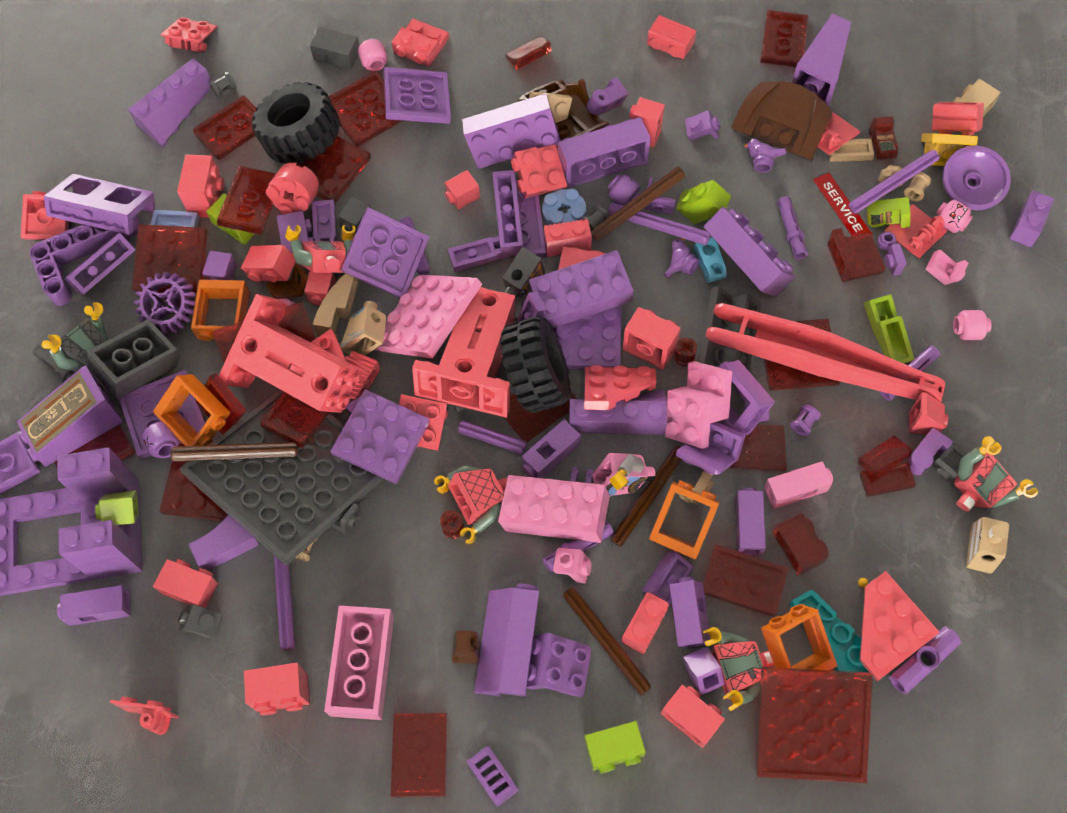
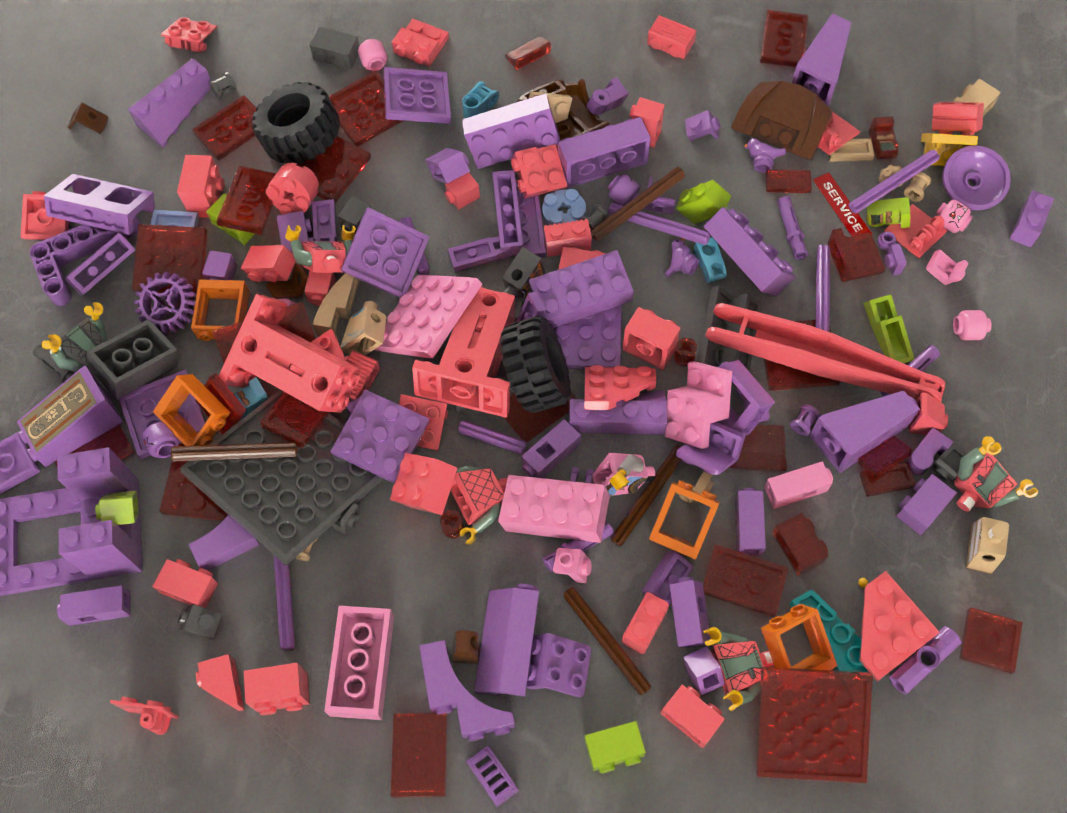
none -> reddish brown bracket [67,102,108,134]
none -> coral slope [196,654,244,711]
none -> medium azure leg [233,377,269,421]
none -> coral brick [390,453,457,515]
none -> medium lavender arch [419,640,515,741]
none -> medium lavender brick [425,148,470,184]
none -> medium azure piece [462,81,500,119]
none -> clear red tile [766,169,812,193]
none -> medium lavender slope [809,390,920,473]
none -> medium lavender axle [816,244,830,332]
none -> medium lavender brick [896,474,957,536]
none -> clear red plate [959,607,1023,674]

